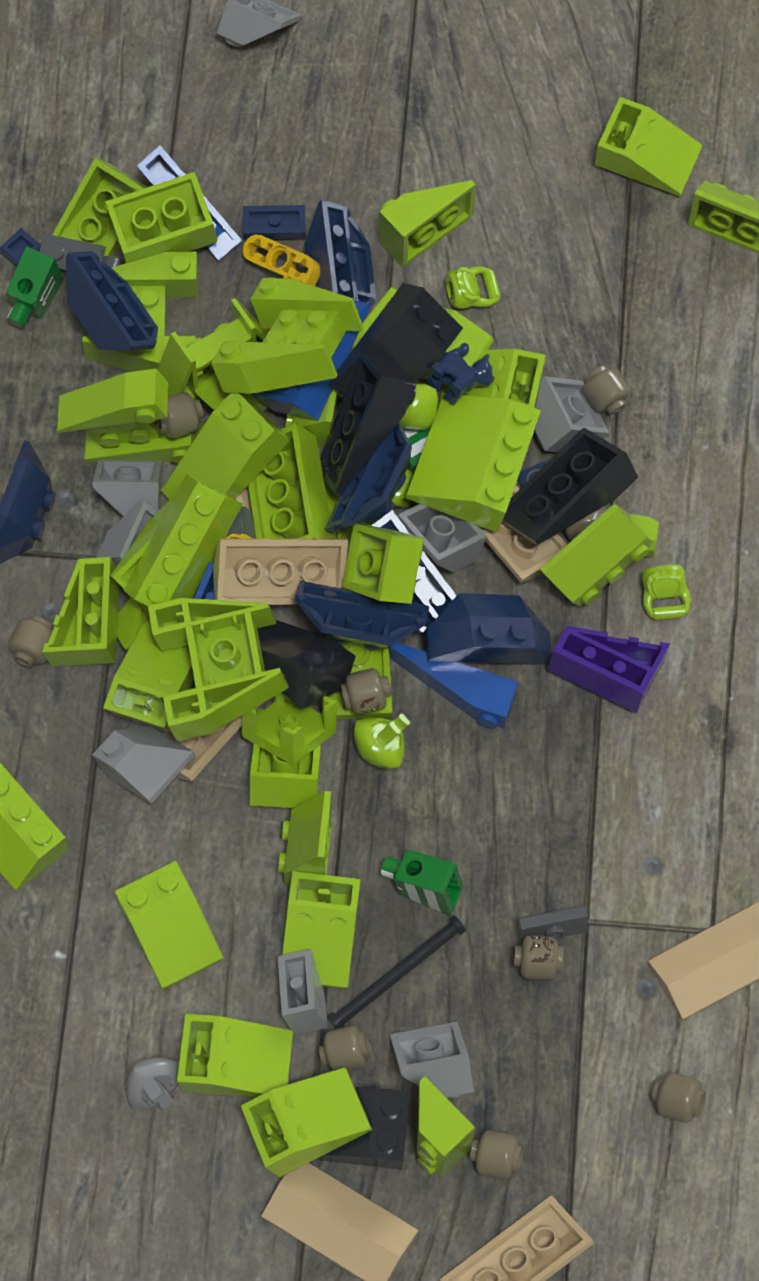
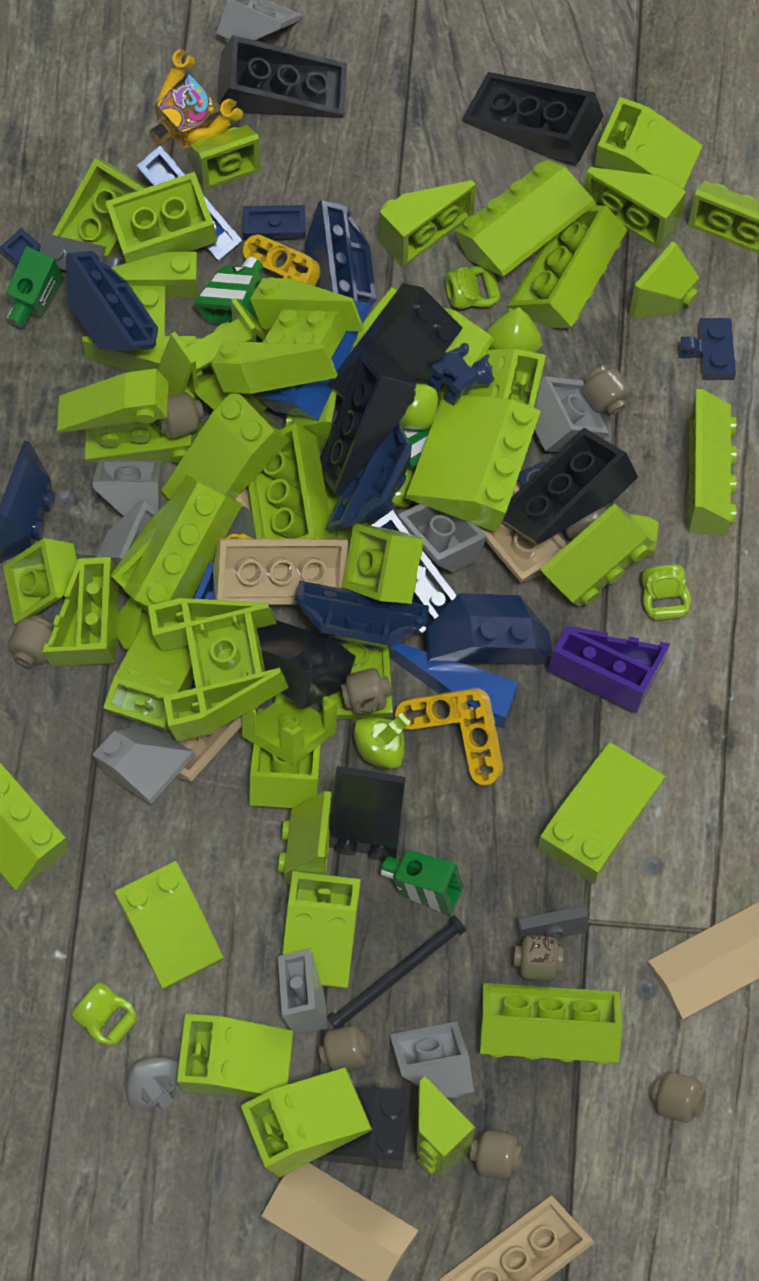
none -> lime slope [3,538,77,625]
none -> lime piece [72,982,137,1046]
none -> torso [150,49,243,148]
none -> lime slope [189,125,261,190]
none -> green torso [194,257,263,325]
none -> black slope [217,35,347,118]
none -> black slope [330,766,406,861]
none -> yellow beam [395,688,503,785]
none -> lime slope [454,159,596,277]
none -> black slope [462,72,604,163]
none -> lime slope [480,983,623,1064]
none -> lime piece [487,307,543,353]
none -> lime slope [507,205,628,328]
none -> lime slope [538,742,666,885]
none -> lime slope [584,167,686,249]
none -> lime slope [629,241,700,318]
none -> dark blue plate [678,318,736,380]
none -> lime slope [688,389,737,535]

